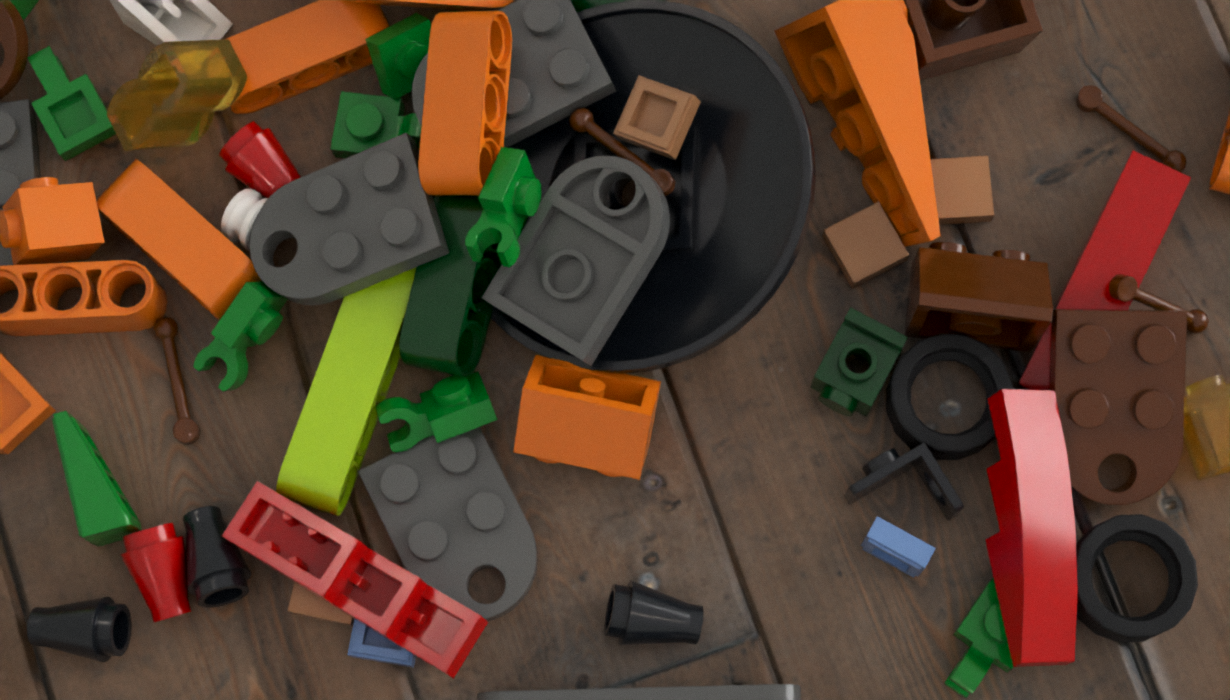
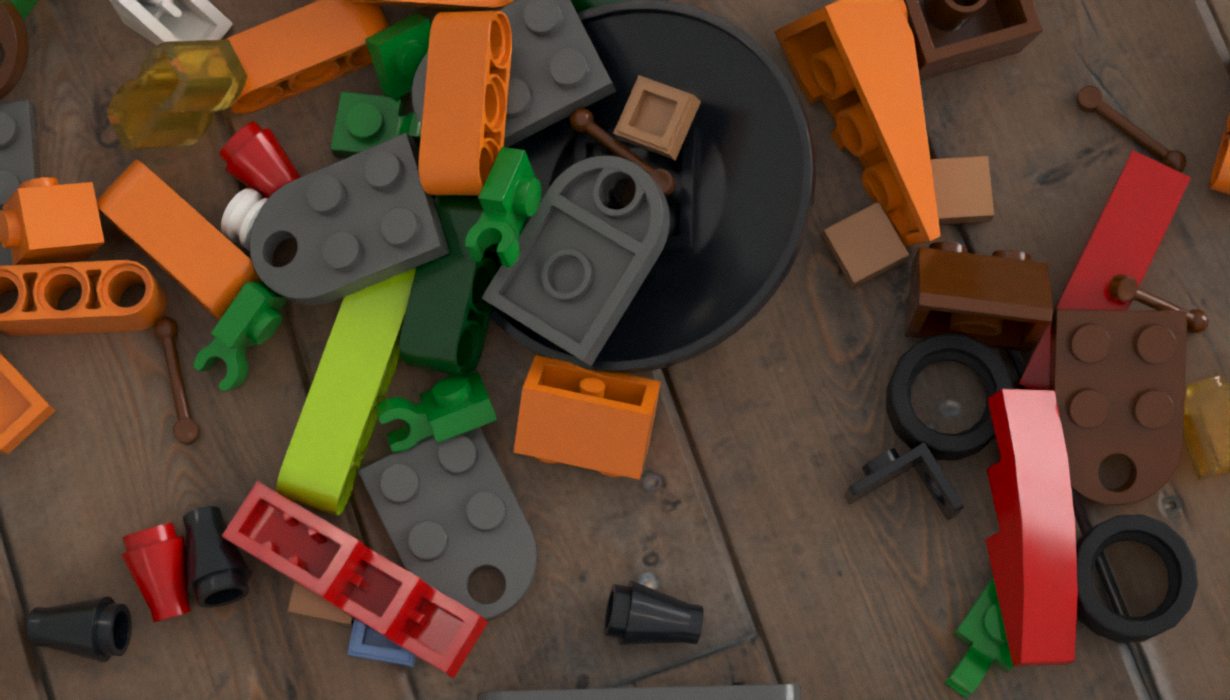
green plate [27,46,120,161] -> none
green slope [52,411,142,547] -> none
dark green brick [810,307,908,417] -> none
medium blue tile [861,516,936,578] -> none

